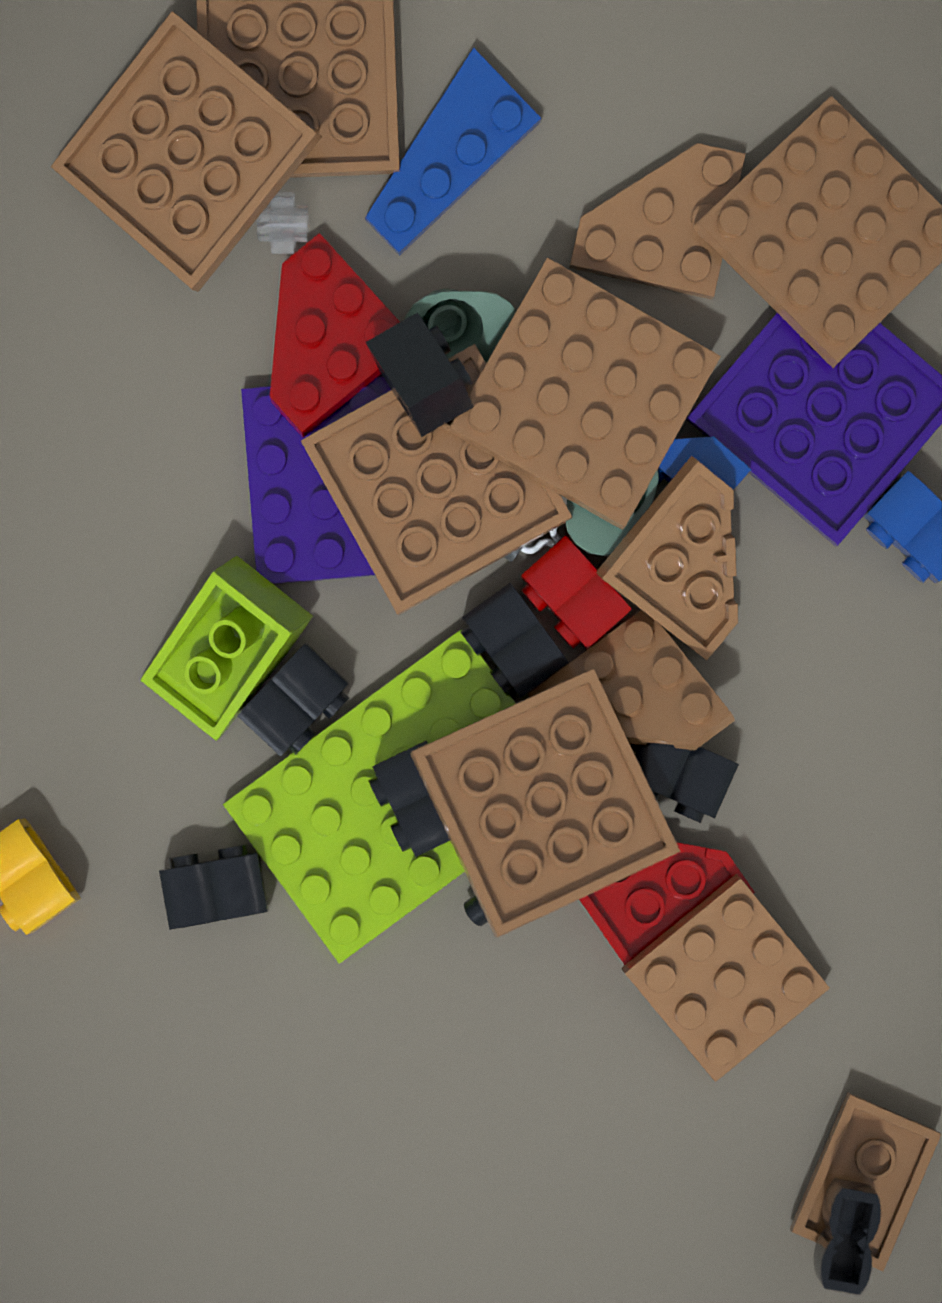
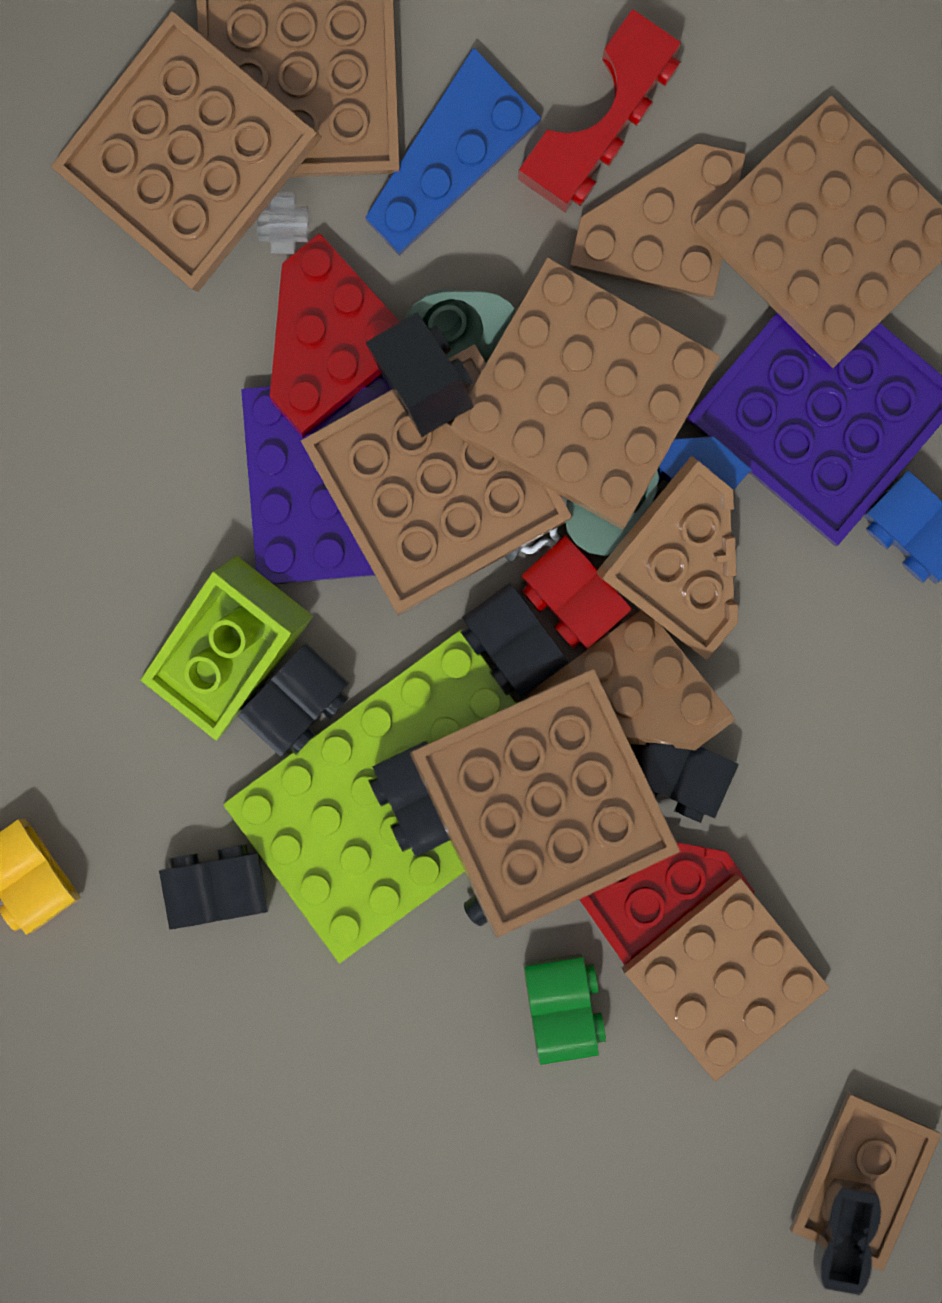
none -> red arch [518,9,682,213]
none -> green brick [523,954,606,1065]

